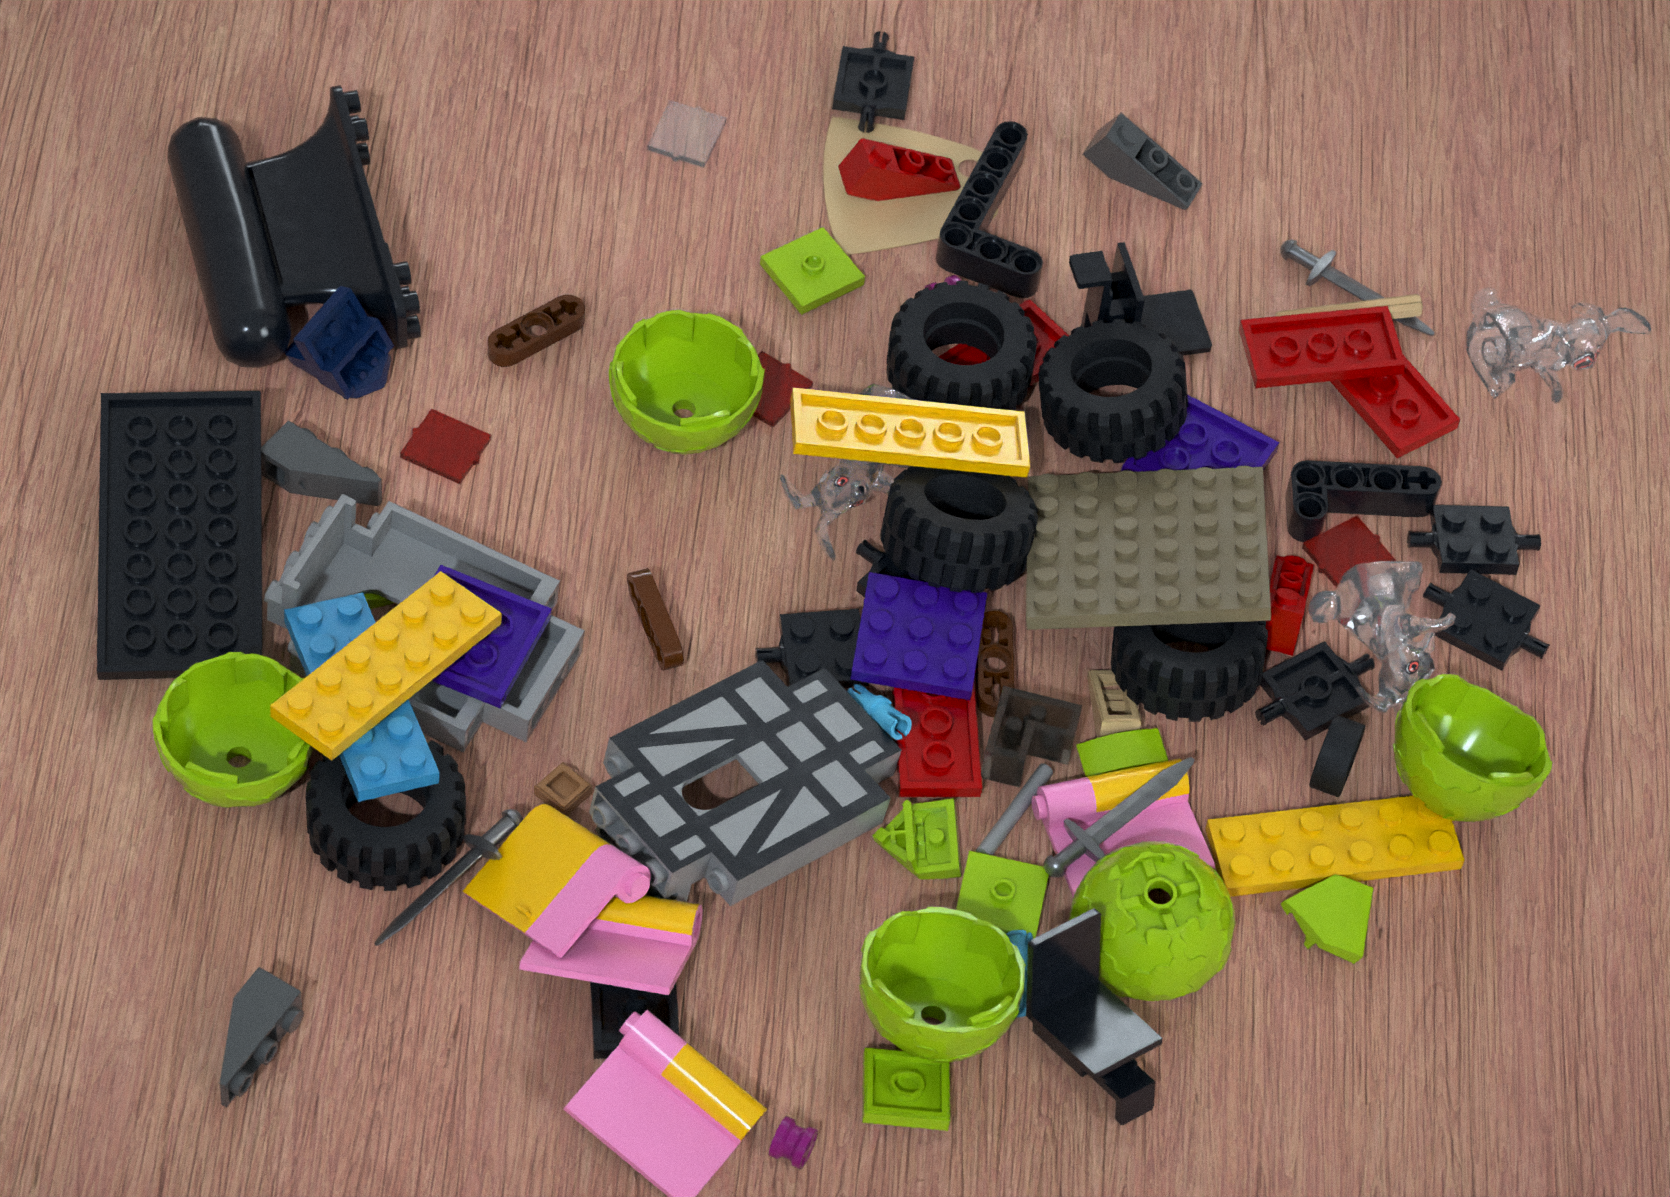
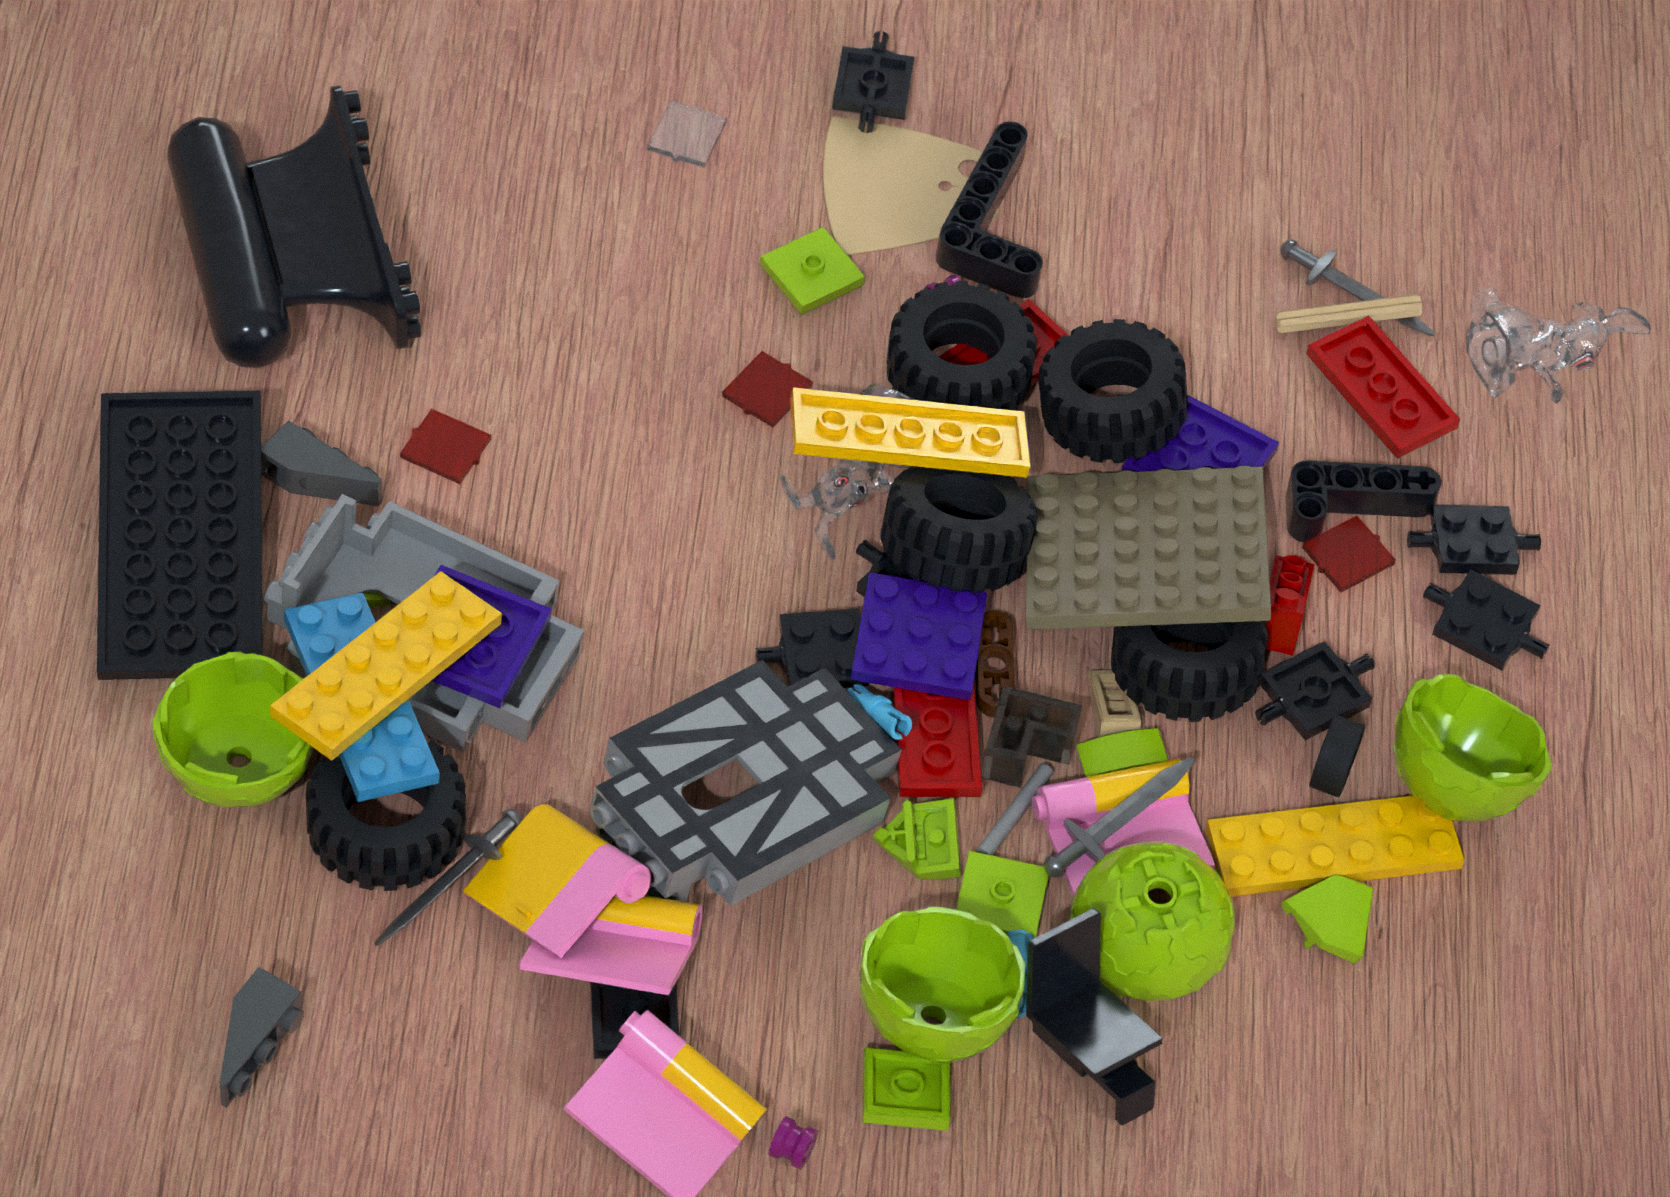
dark blue piece [285,286,394,400] -> none
reddish brown beam [487,295,585,367] -> none
medium nougat tile [534,762,593,816] -> none
lime piece [608,310,765,455] -> none
reddish brown beam [627,568,684,671] -> none
red slope [838,138,961,201] -> none
black piece [1069,242,1212,356] -> none
dark grey slope [1083,112,1203,210] -> none
red plate [1239,306,1406,389] -> none
clear animal [1308,561,1456,720] -> none

